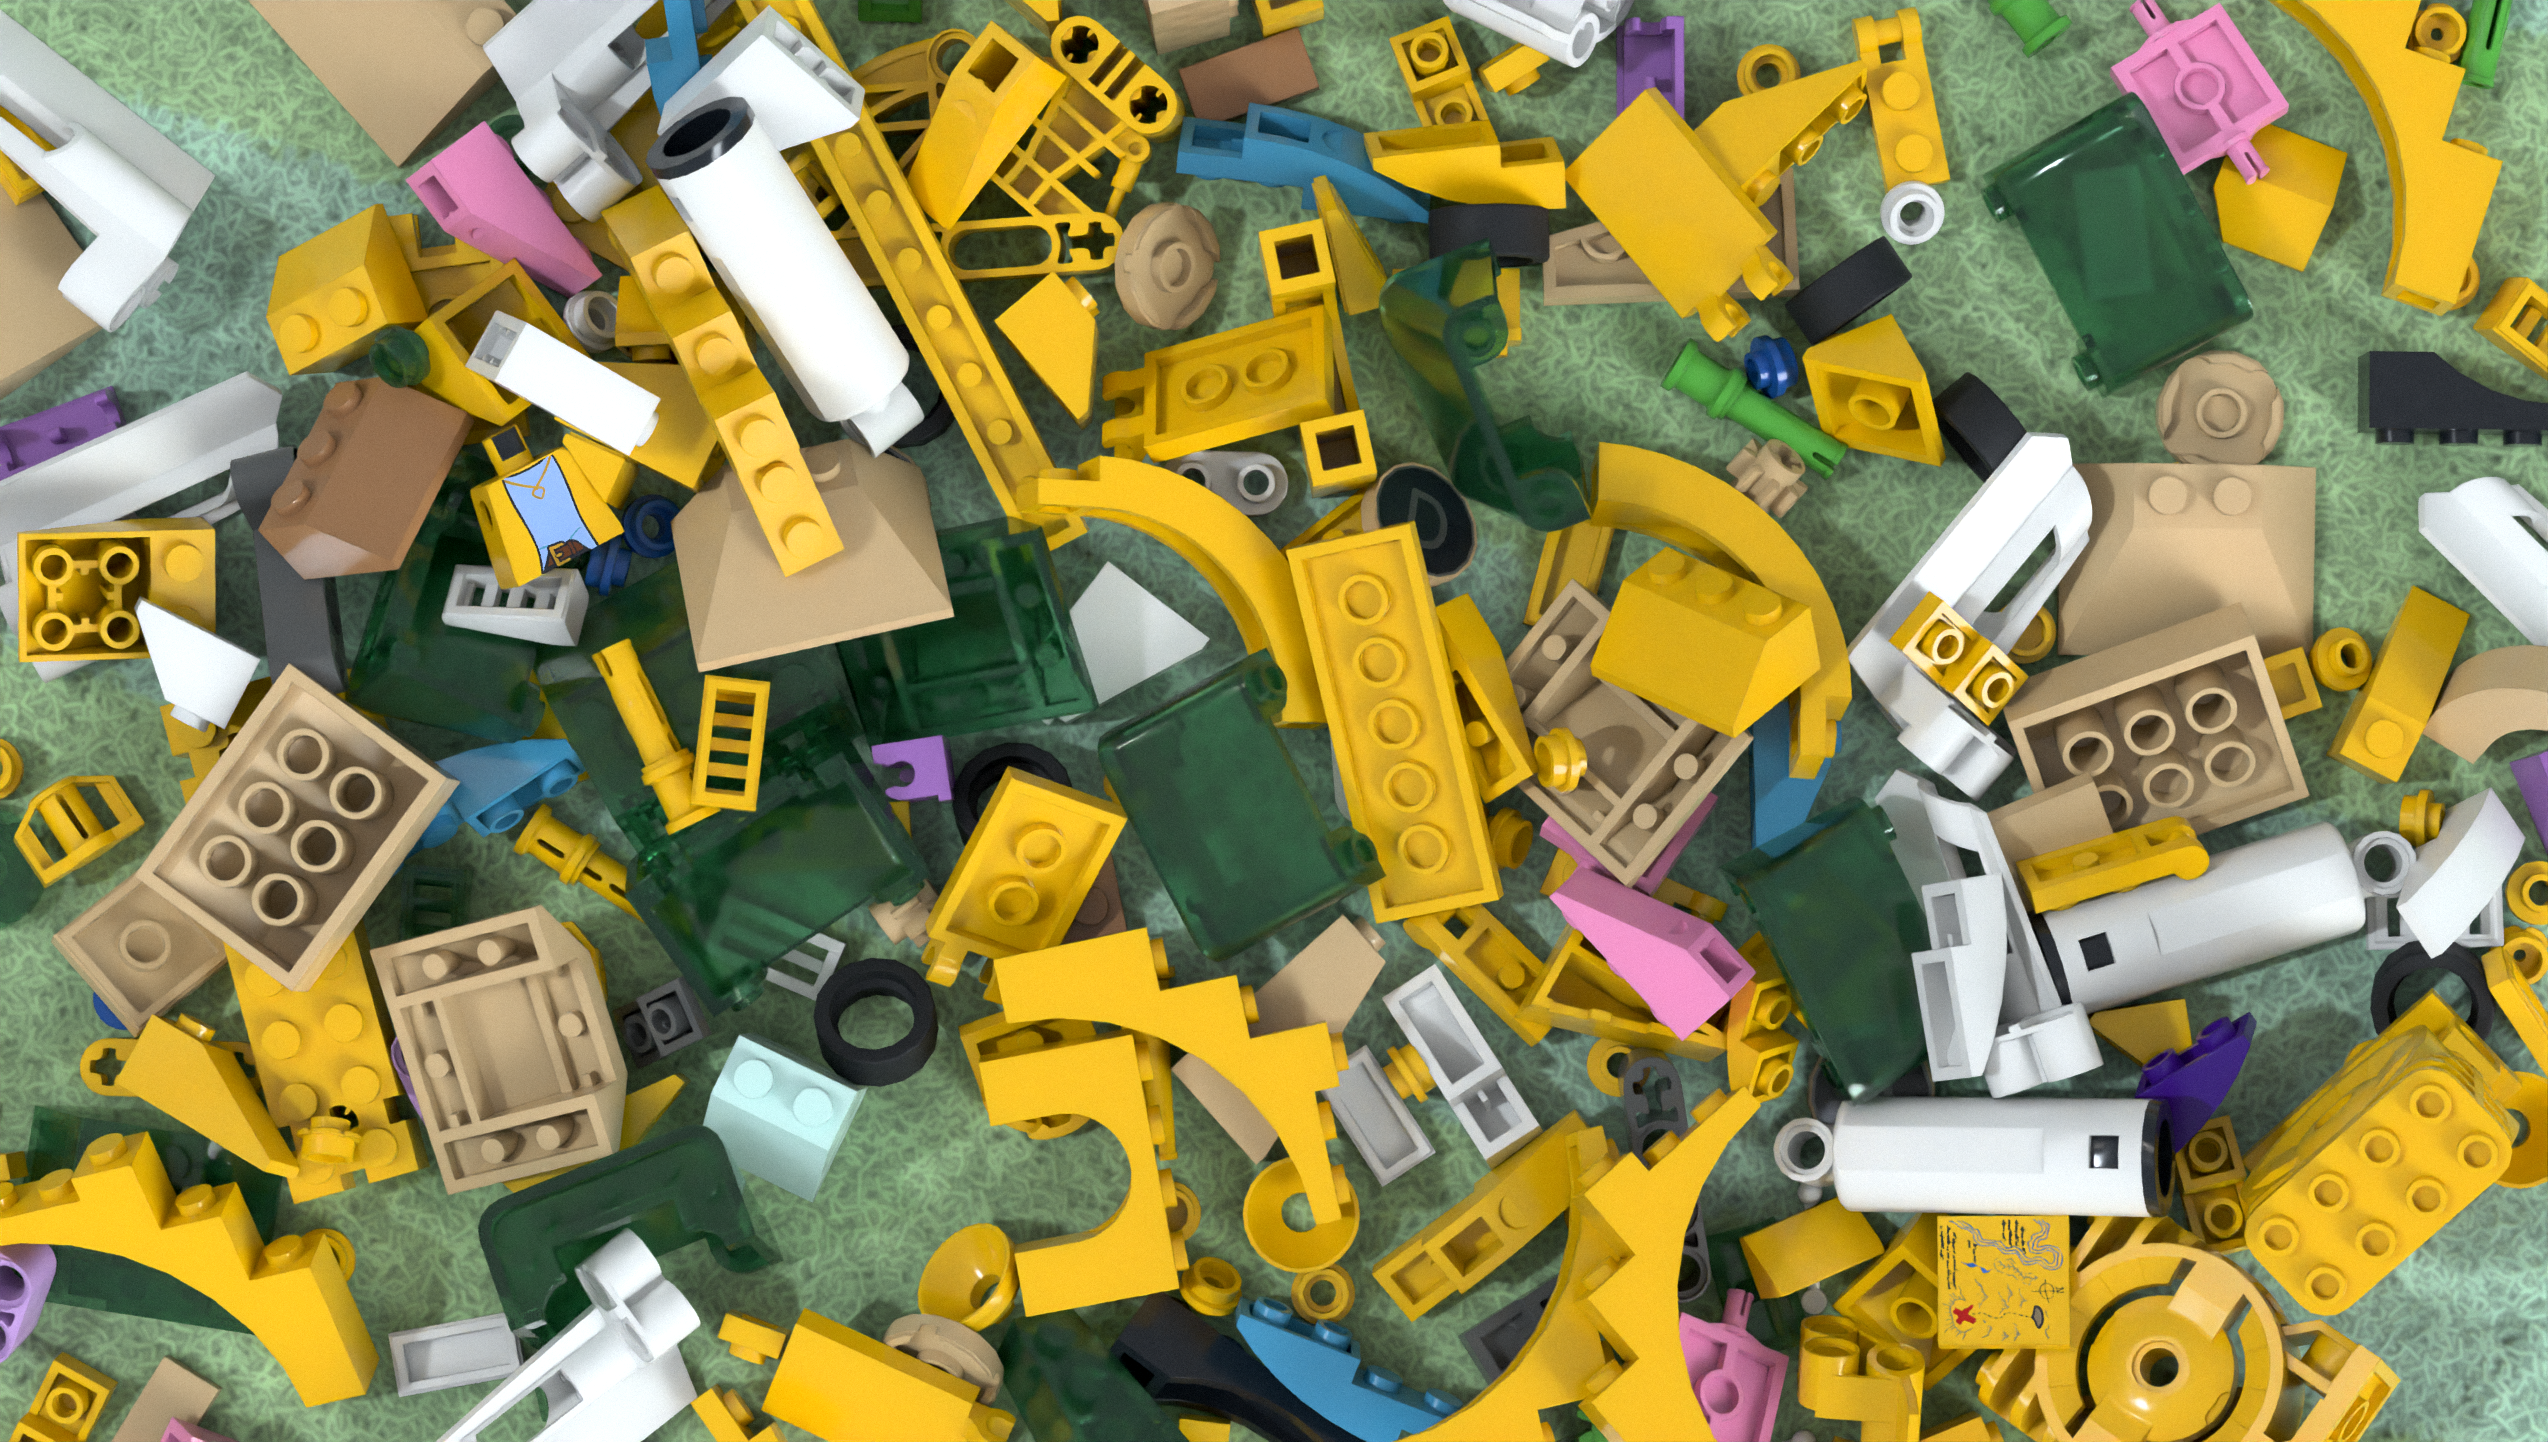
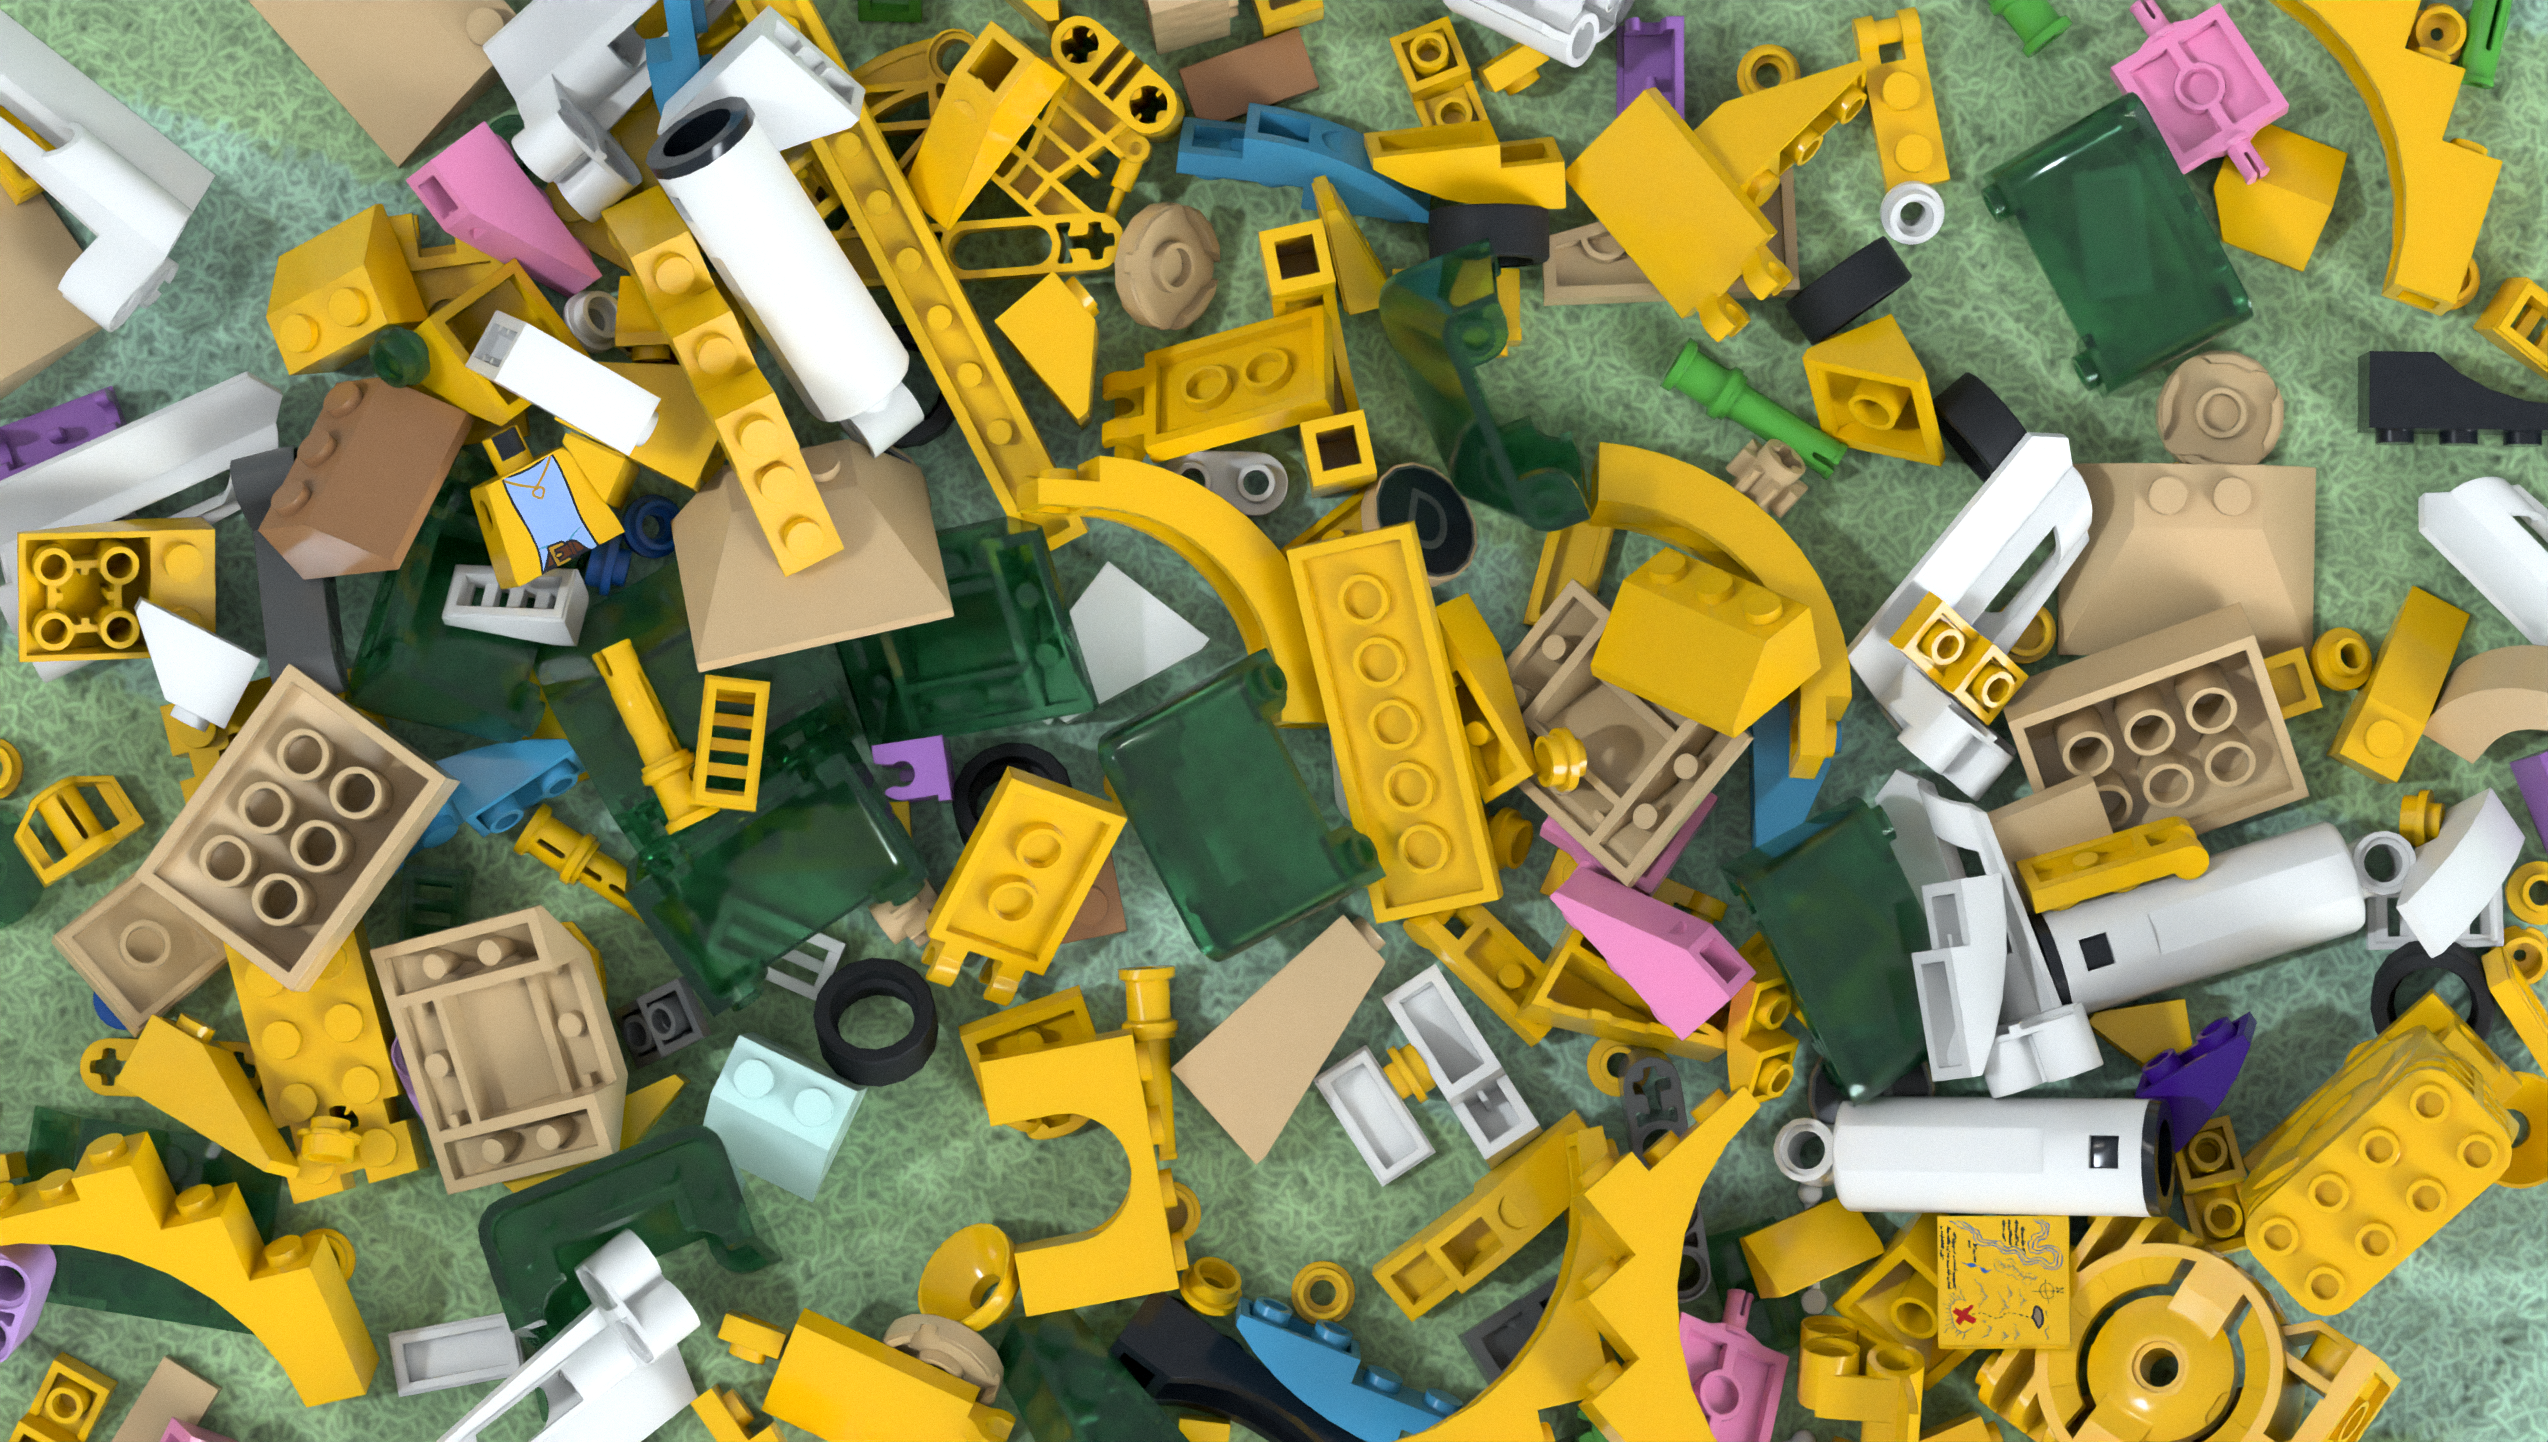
yellow arch [993,927,1351,1225] -> none
yellow piece [1243,1157,1360,1273] -> none
blue plate [1744,335,1798,399] -> none

